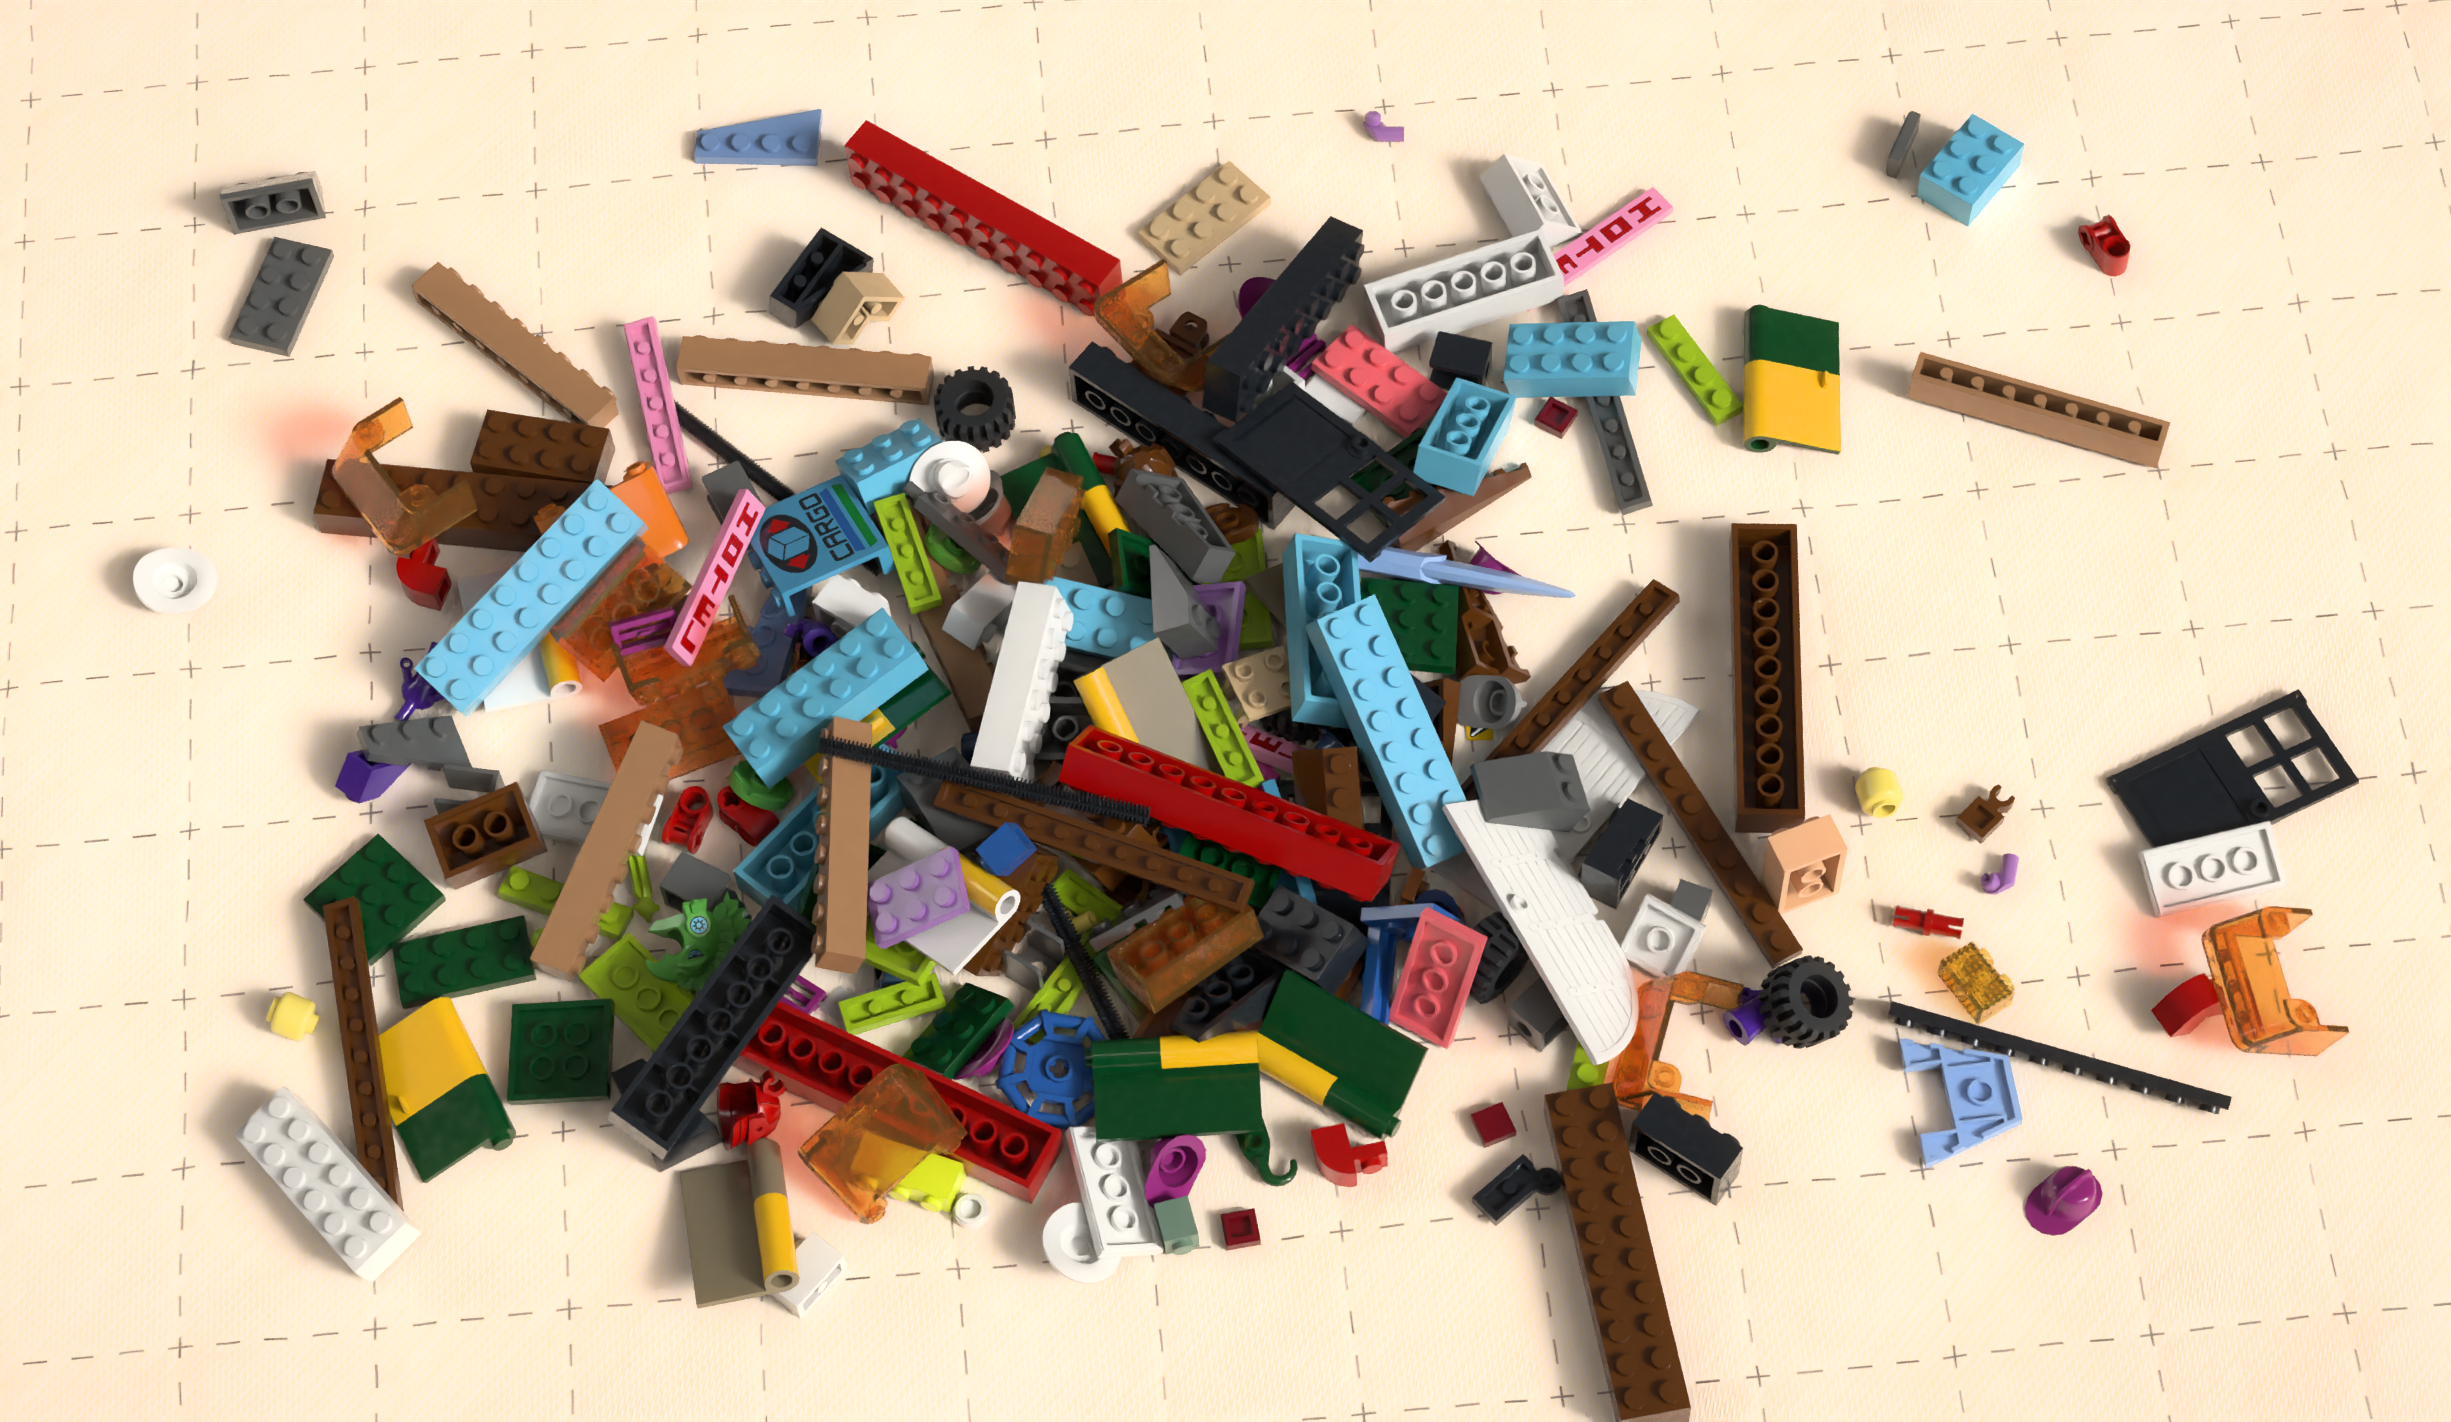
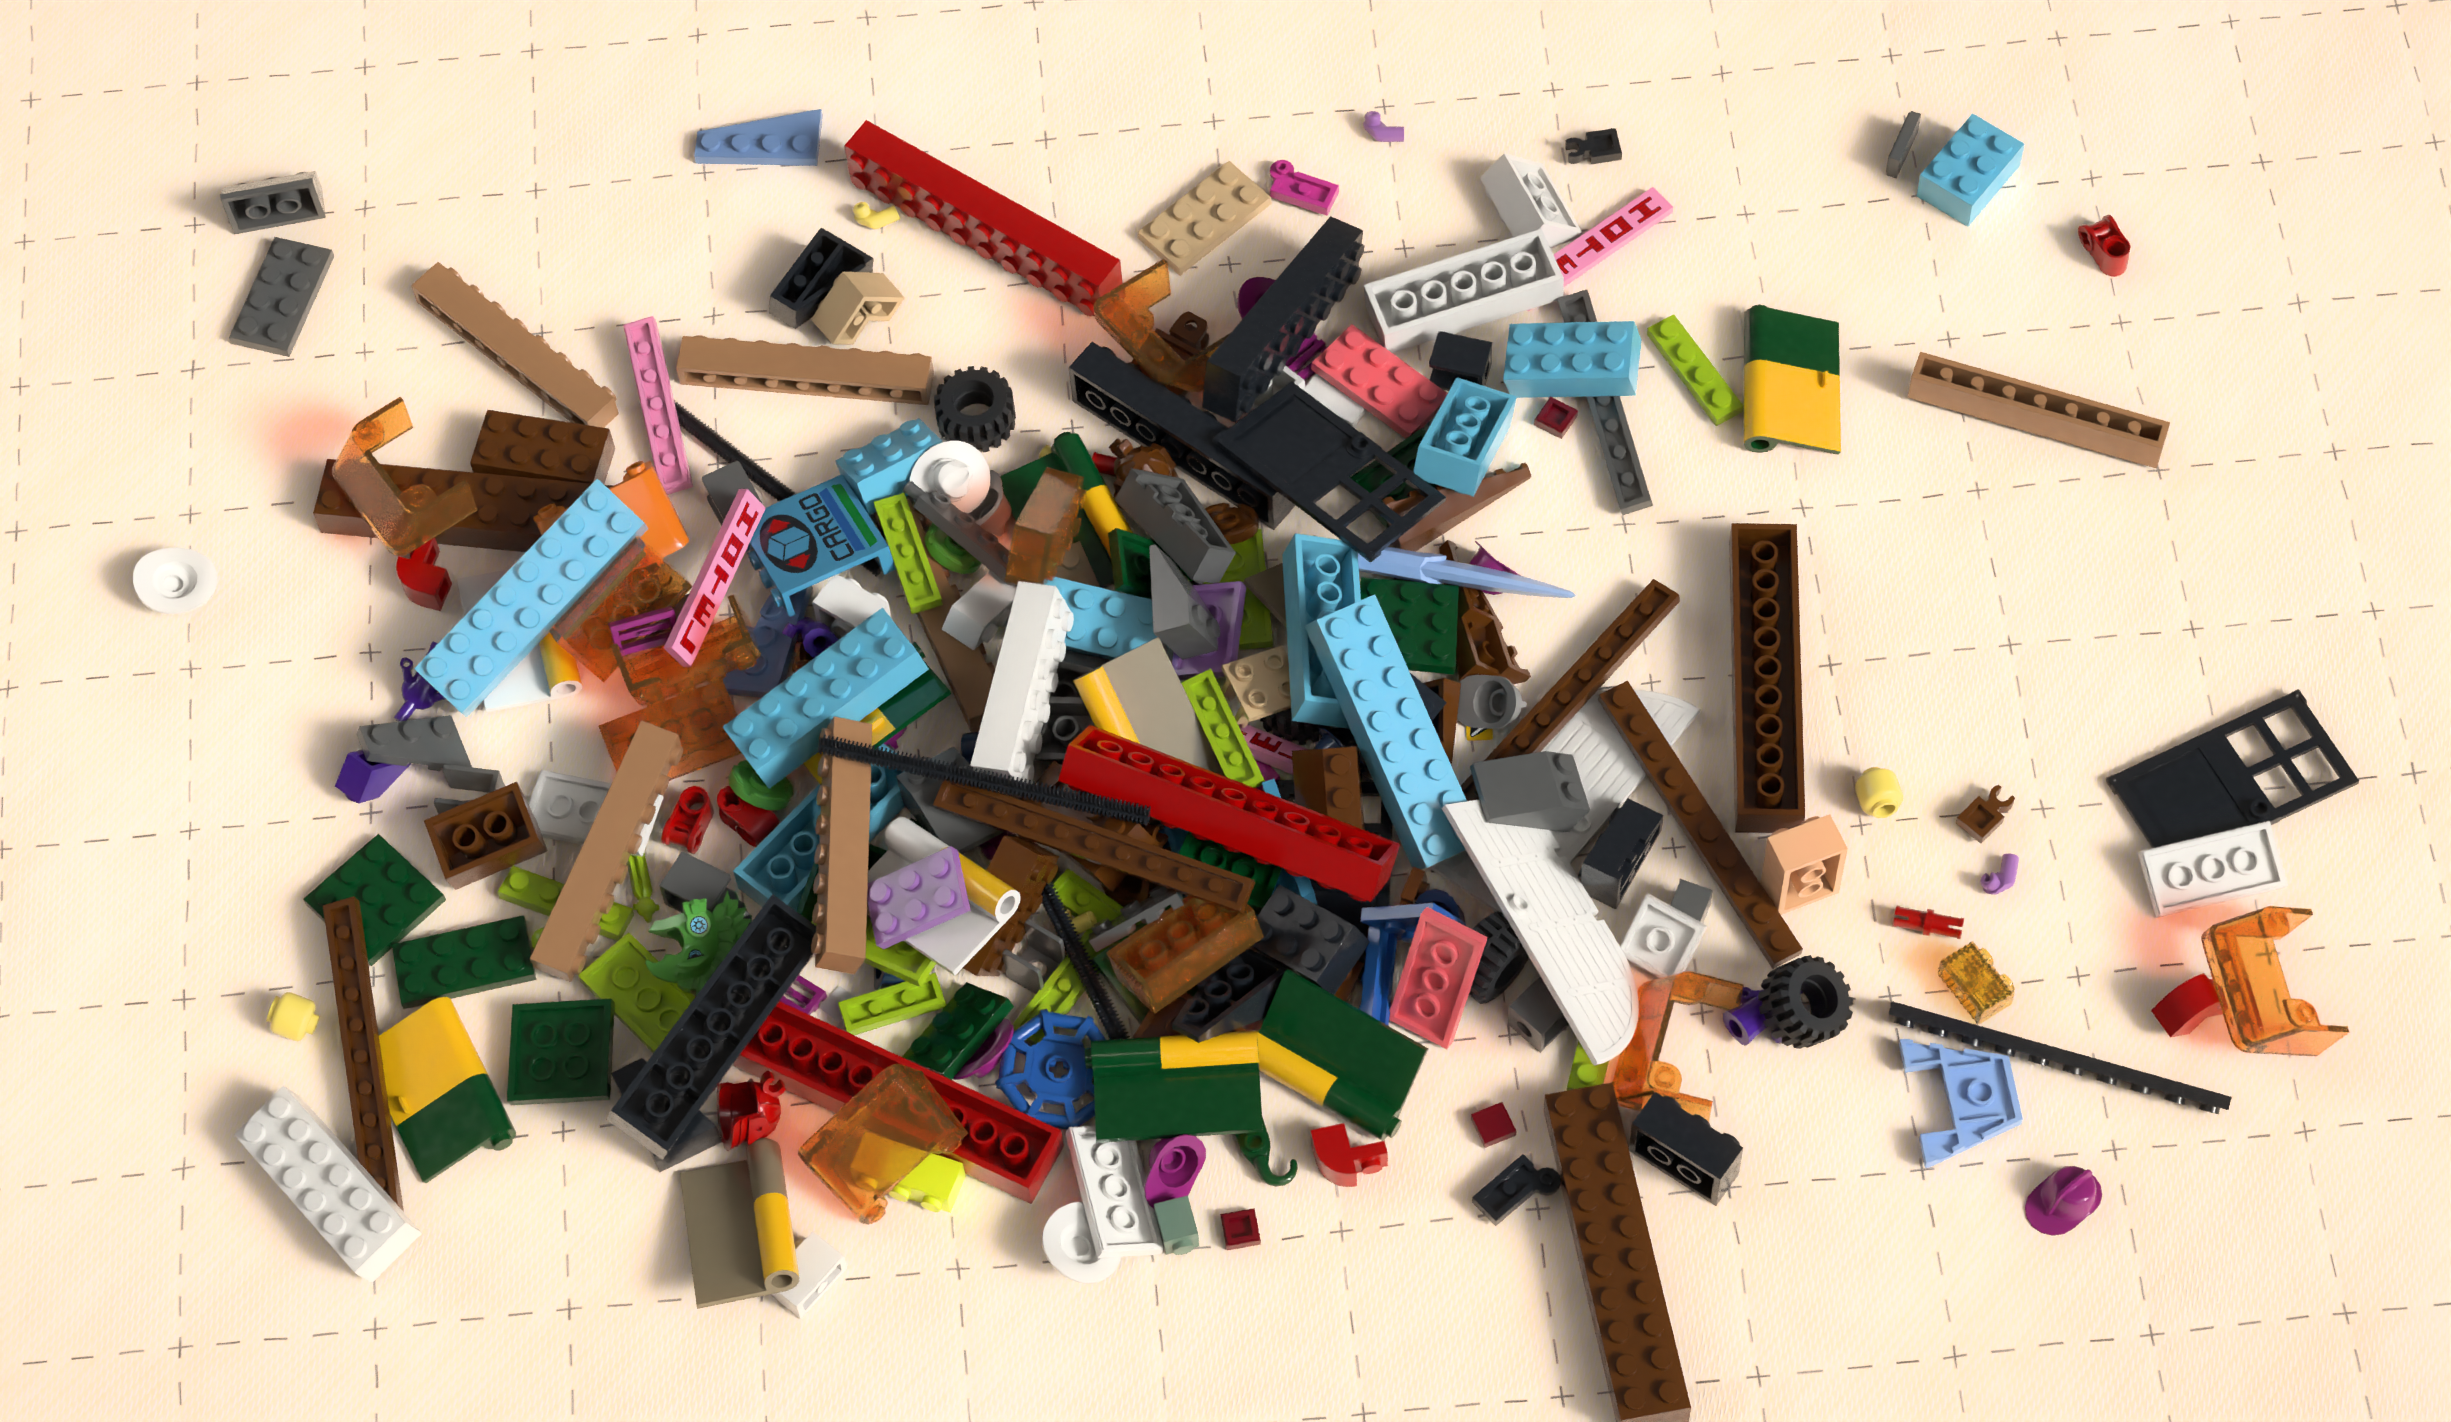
white tile [954,1193,989,1230] -> none
blue brick [976,822,1037,876] -> none
none -> light yellow arm [853,202,900,229]
none -> dark pink hinge [1270,160,1339,216]
none -> black plate [1565,128,1622,165]

